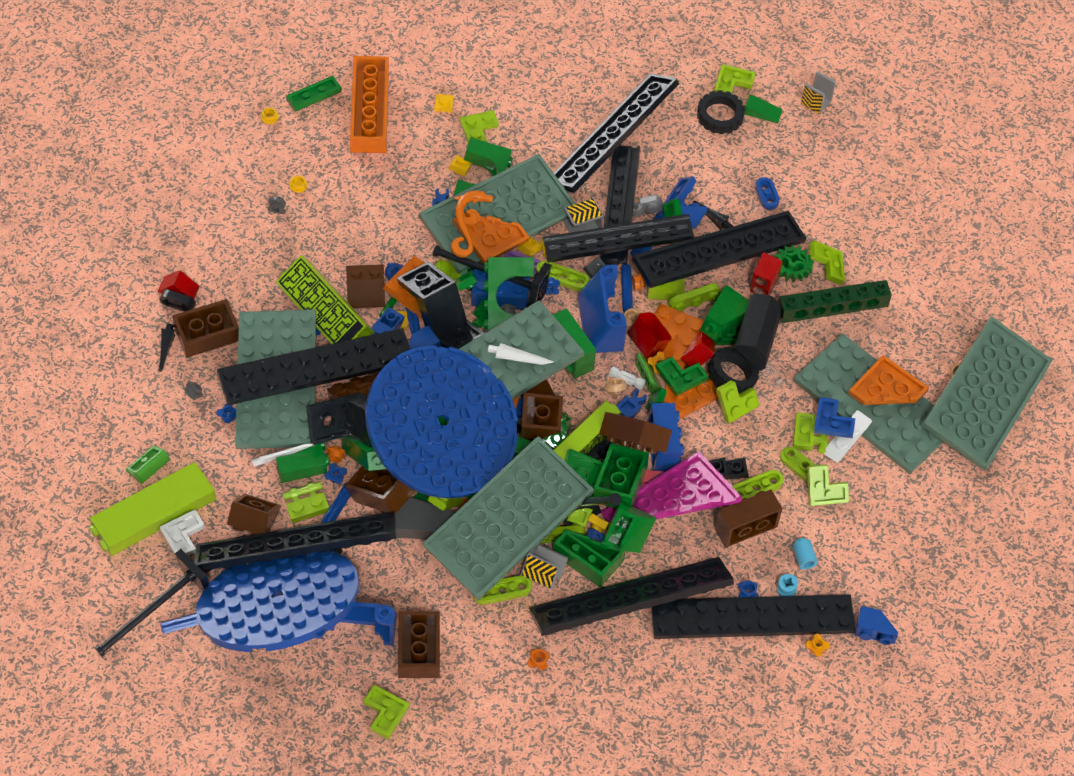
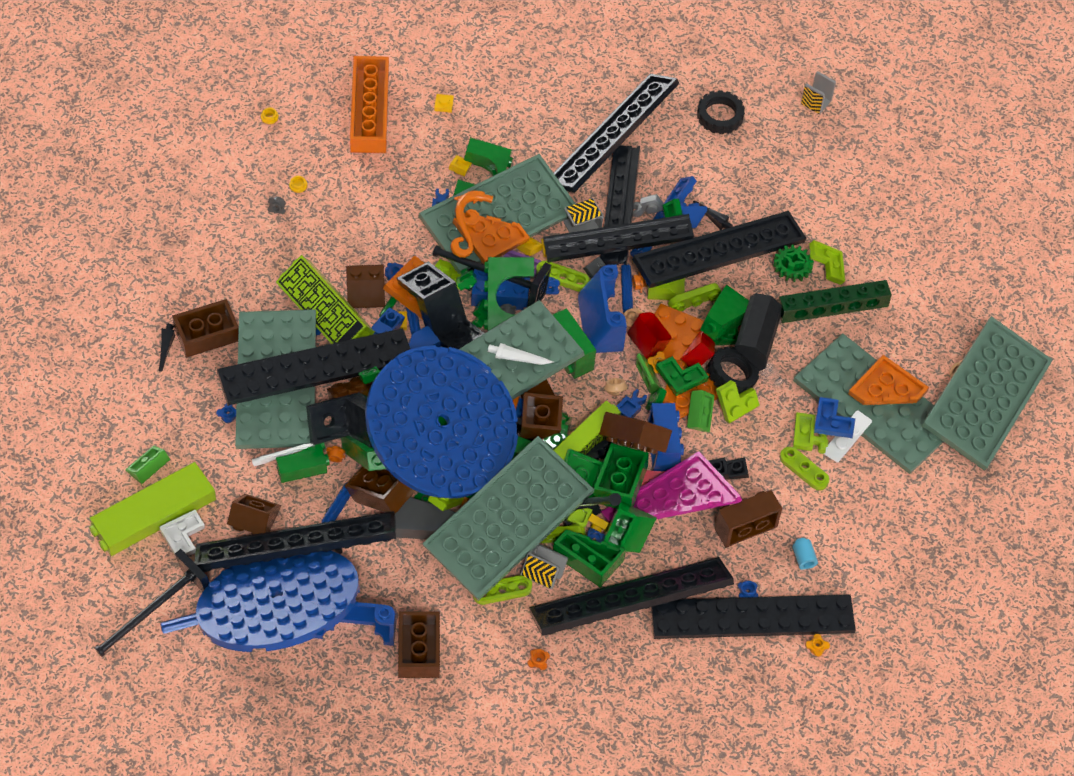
red slope [158,270,200,299] -> none
black beam [159,290,196,312] -> none
dark grey plate [184,381,203,400] -> none
lime plate [282,482,329,524] -> none
green plate [286,76,342,112] -> none
blue plate [324,464,347,484] -> none
lime plate [363,685,410,740] -> none
lime plate [460,110,499,143] -> none
white axle [609,366,646,390] -> none
lime plate [714,64,756,94] -> none
lime plate [732,470,784,499] -> none
green slope [744,95,783,124] -> none
red piece [750,252,782,295] -> none
blue plate [755,177,780,210] -> none
medium azure wheel [777,574,799,596] -> none
lime plate [807,464,849,506] -> none
blue slope [855,606,898,645] -> none
none -> green tile [358,367,380,384]
none -> bright green slope [687,390,715,432]

